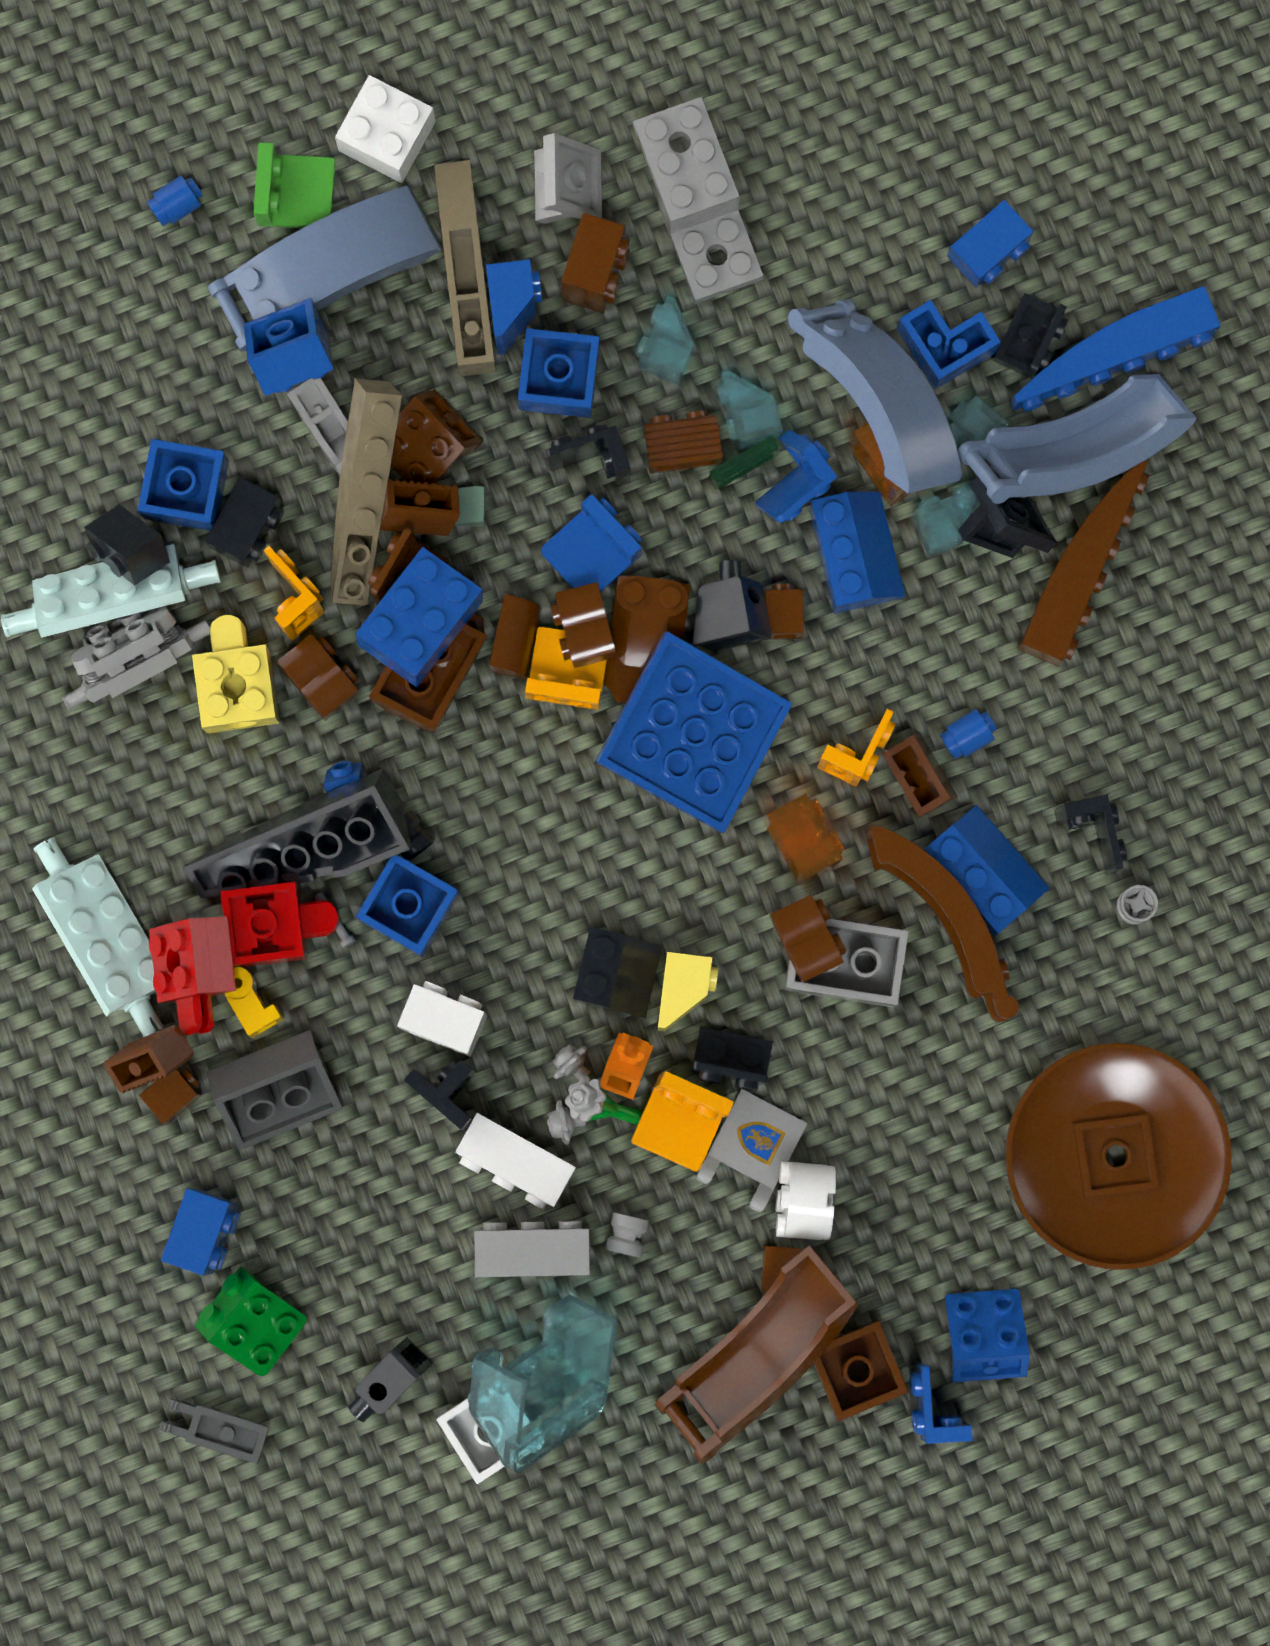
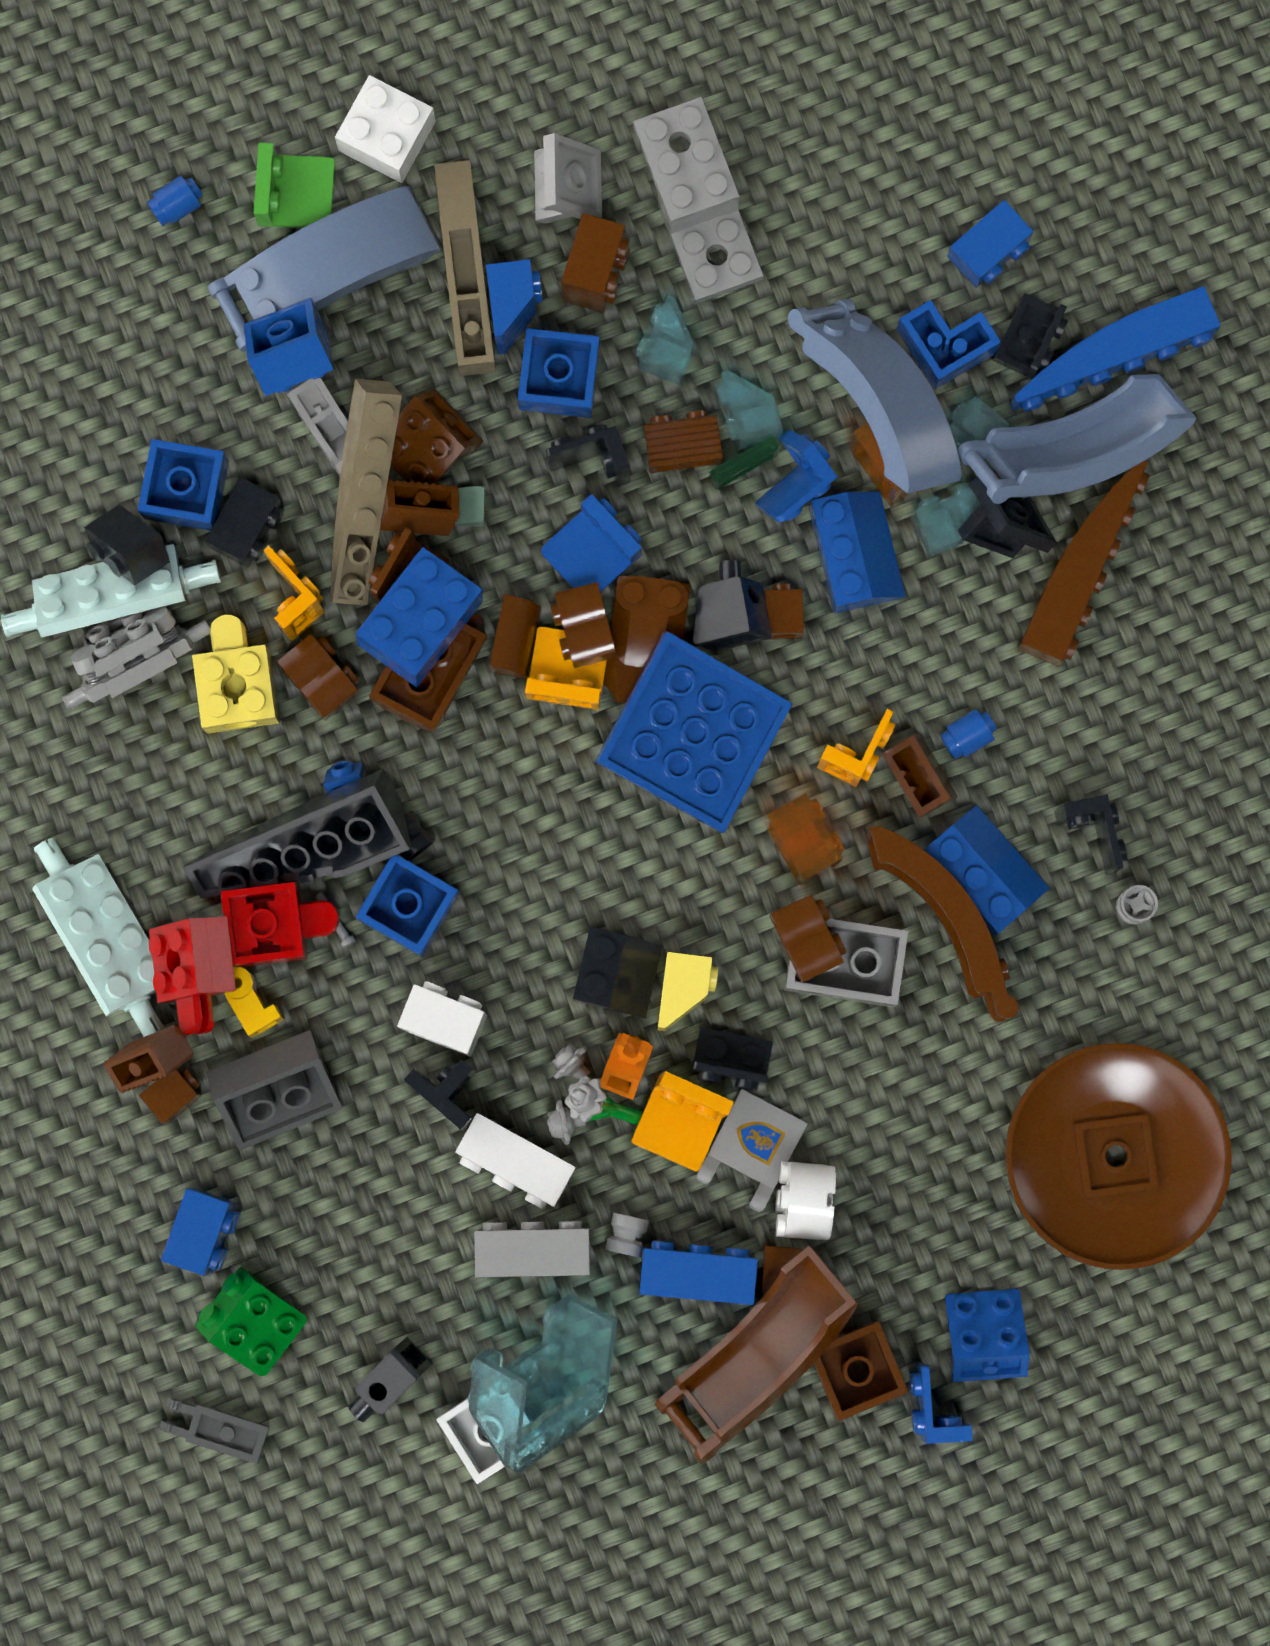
none -> blue brick [639,1241,758,1305]

